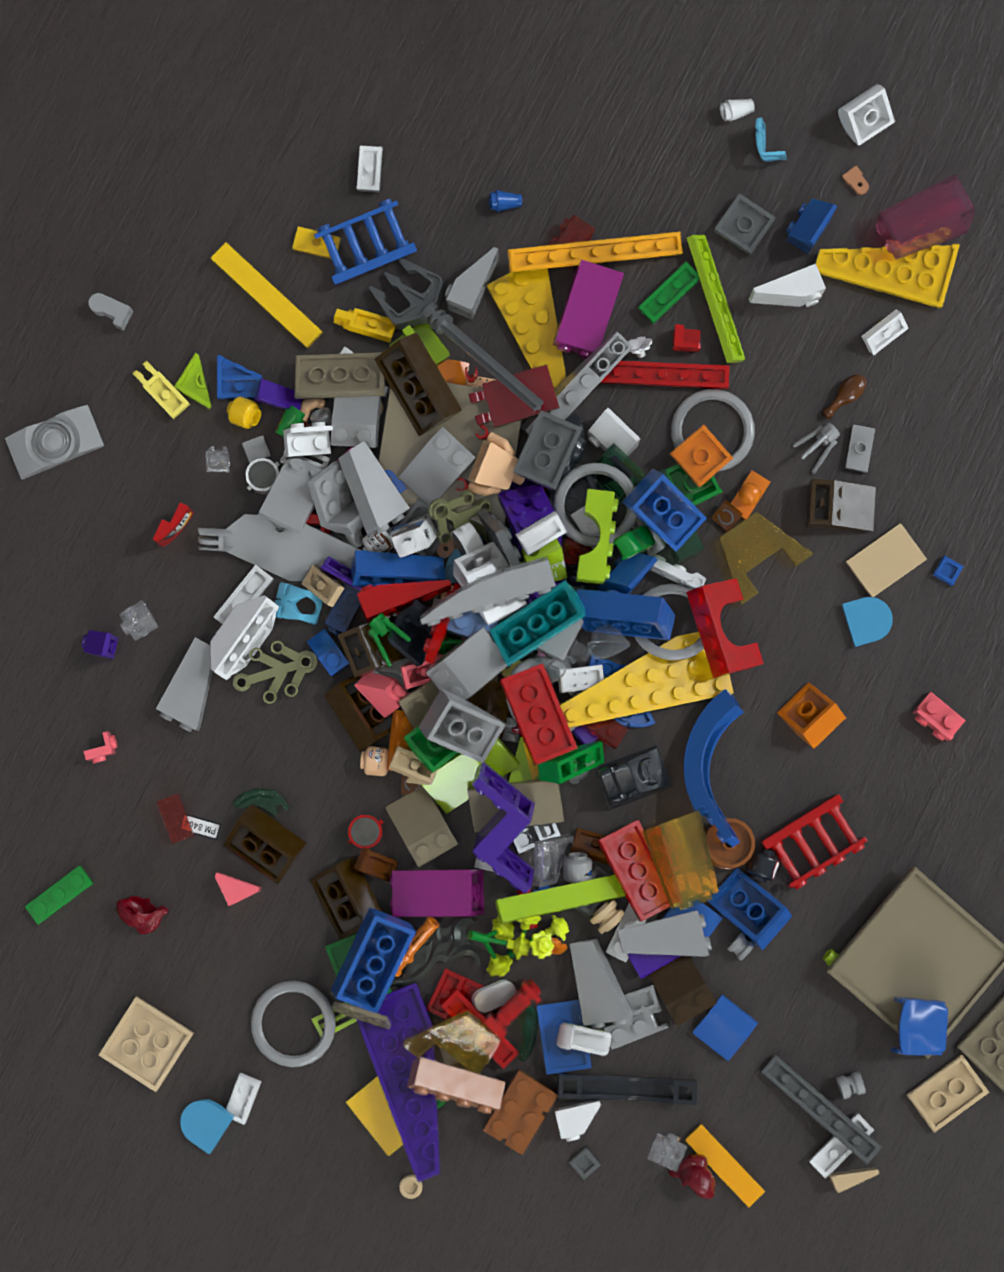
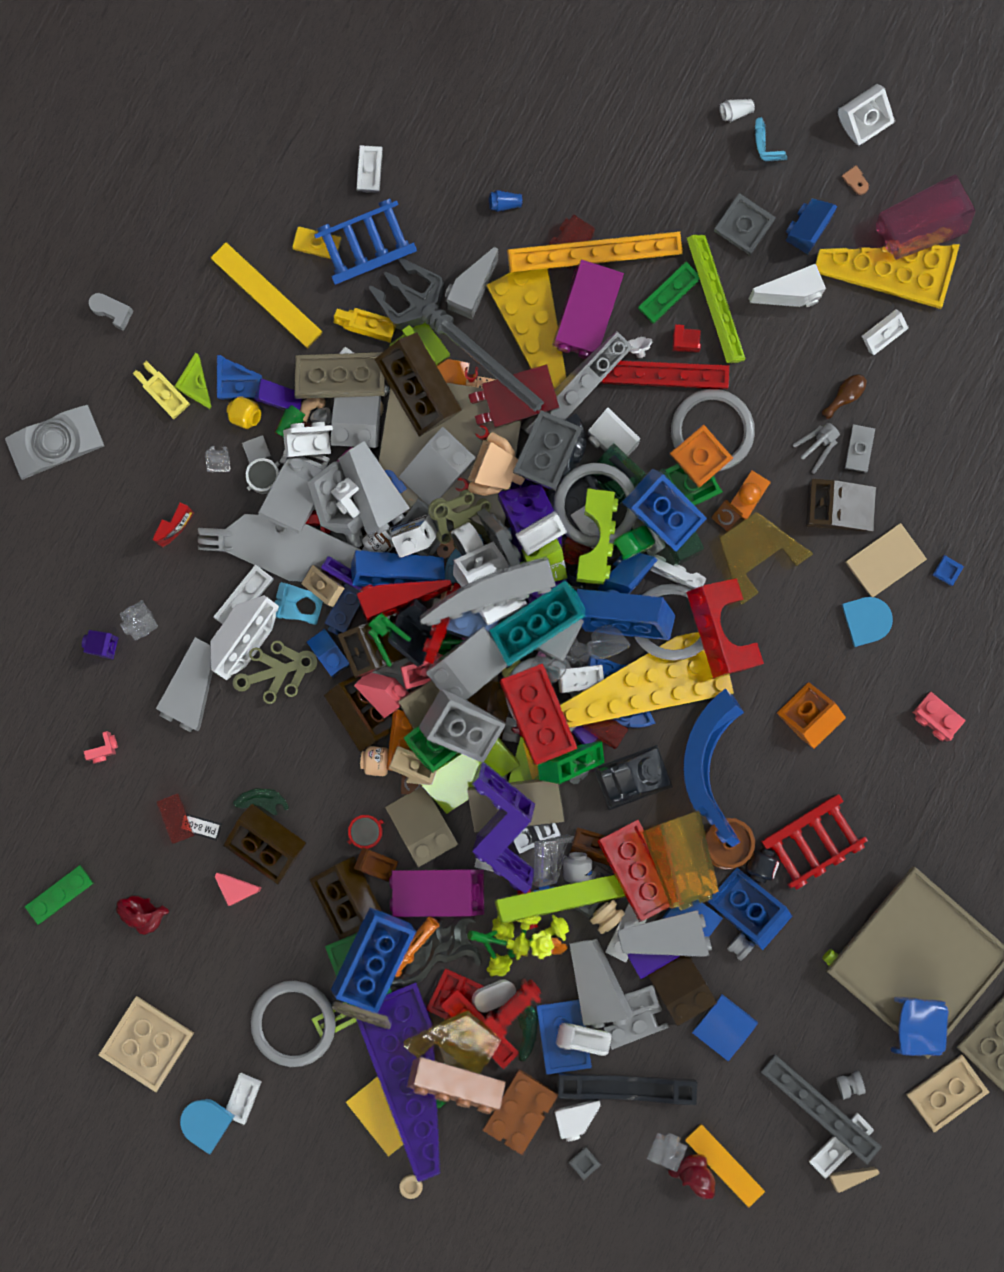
none -> white bracket [331,478,360,519]

